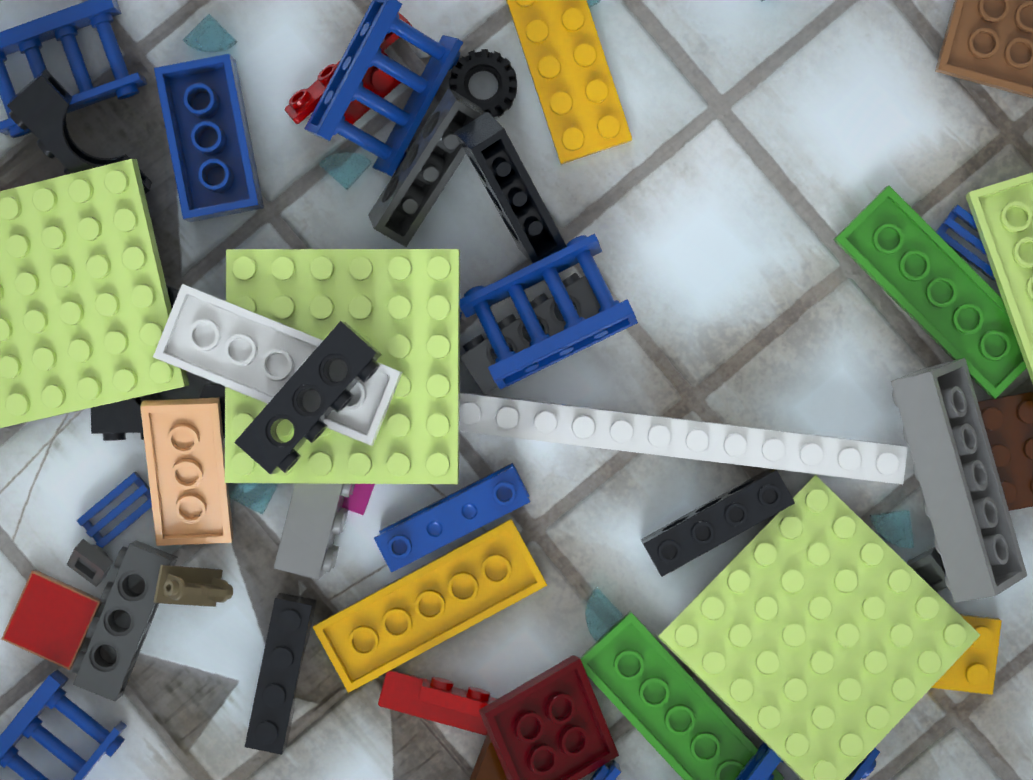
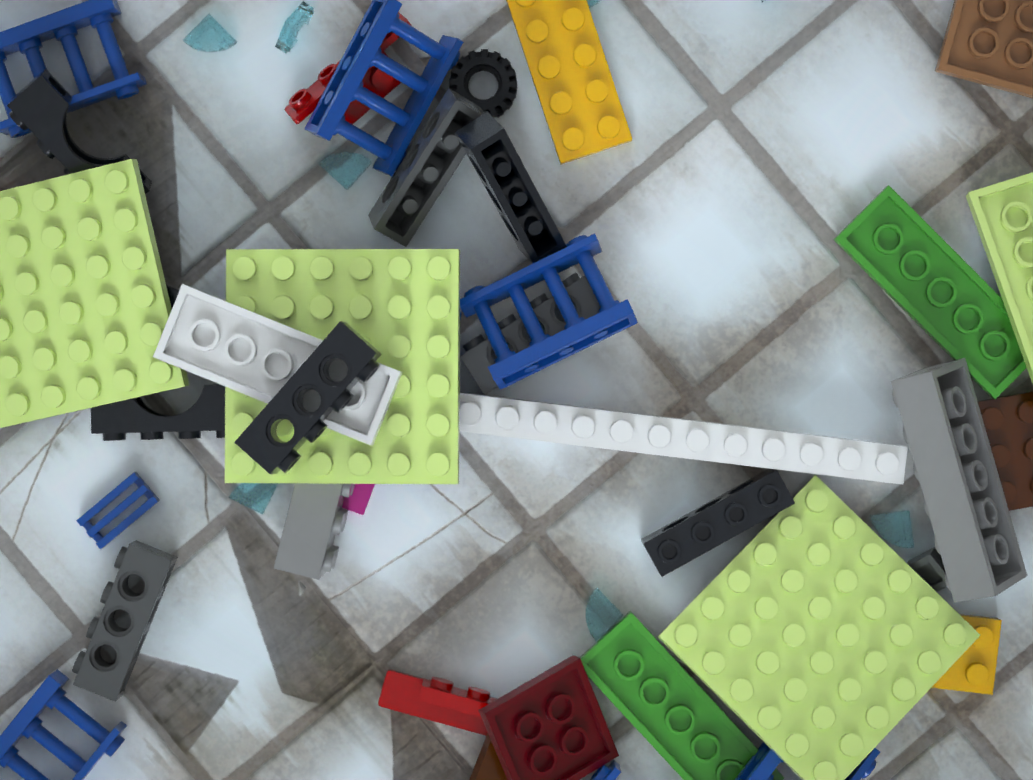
red tile [1,570,102,670] -> none
dark grey plate [67,539,113,587] -> none
light nougat plate [140,397,233,546] -> none
dark tan hinge [153,565,233,607] -> none
blue brick [154,54,264,222] -> none
black arch [245,593,317,755] -> none
yellow plate [312,518,547,693] -> none
blue fence [374,463,531,573] -> none
blue tile [936,205,995,281] -> none
none -> clear light blue tile [275,1,314,53]

